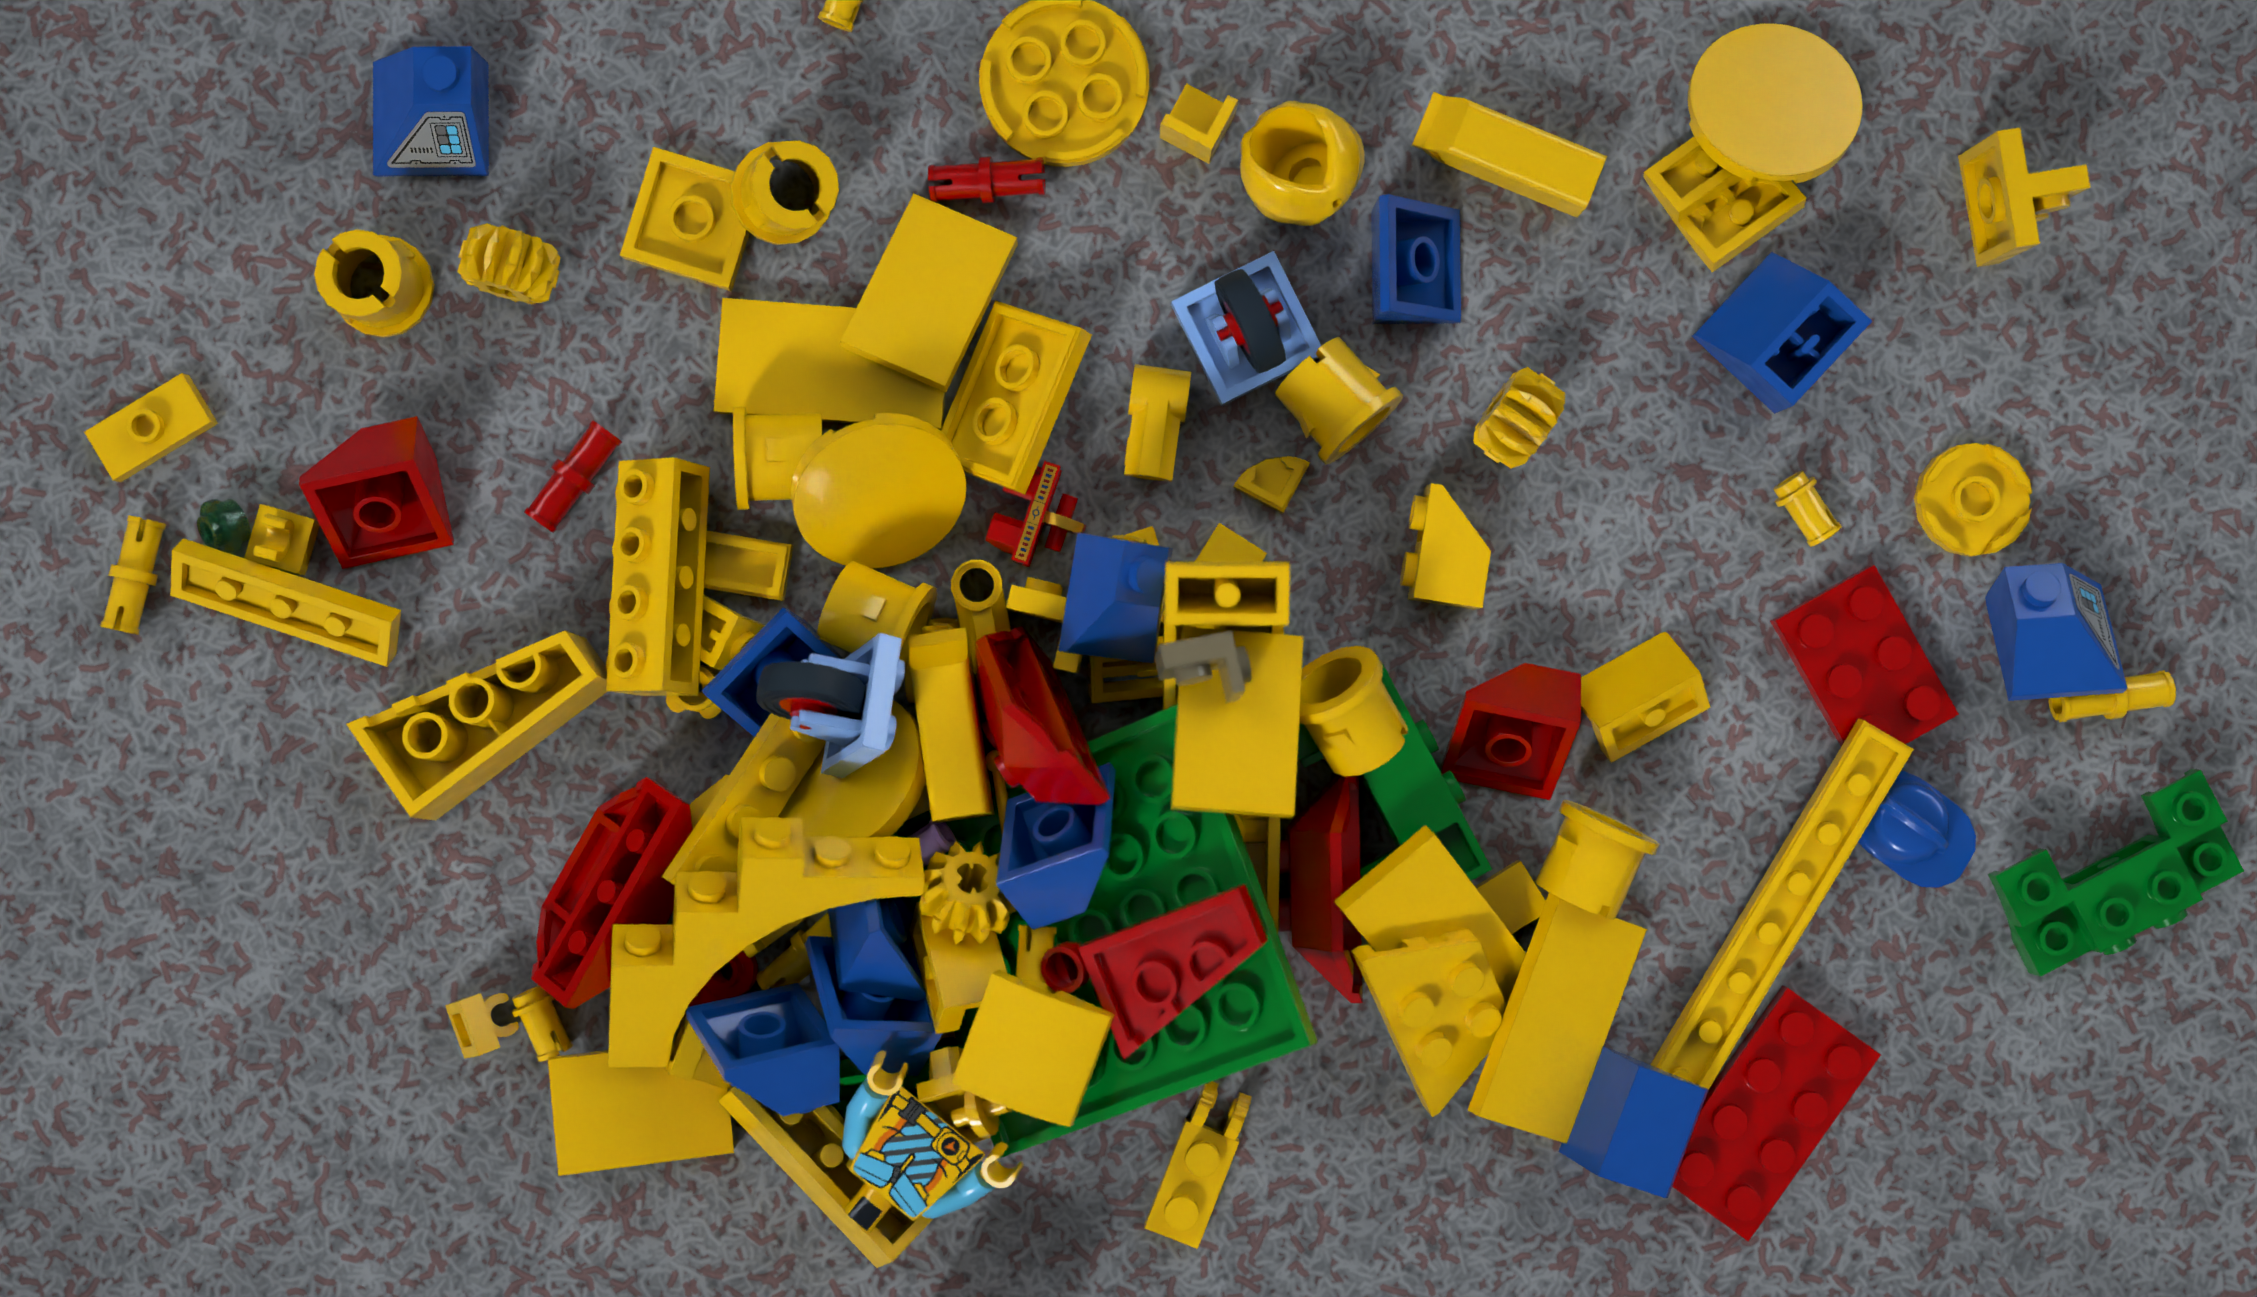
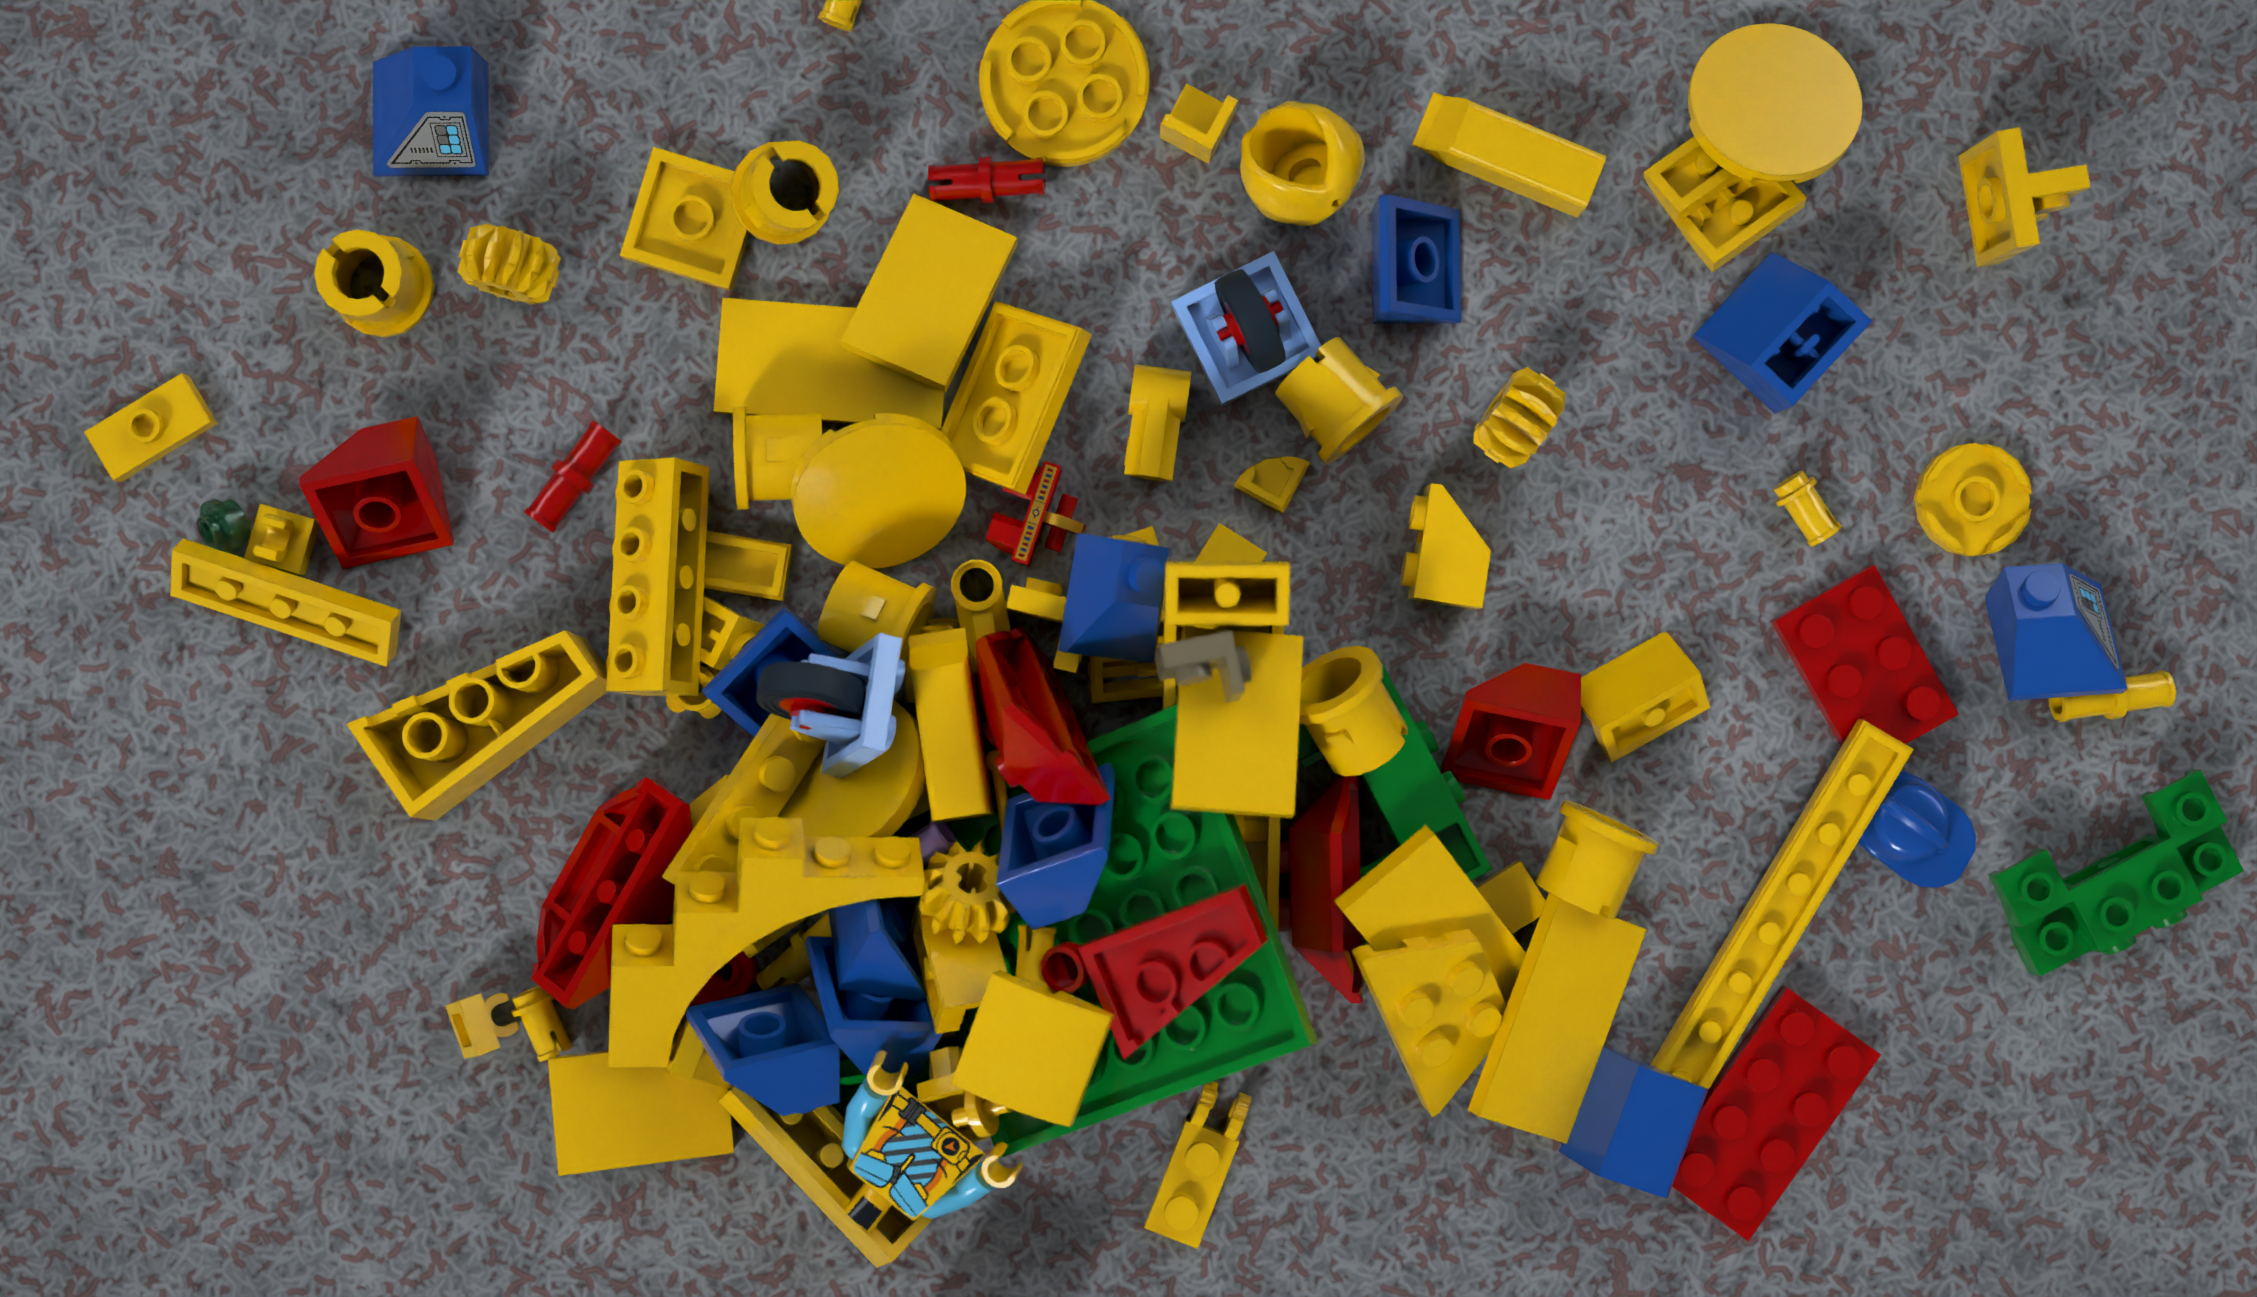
yellow pin [100,515,166,635] -> none

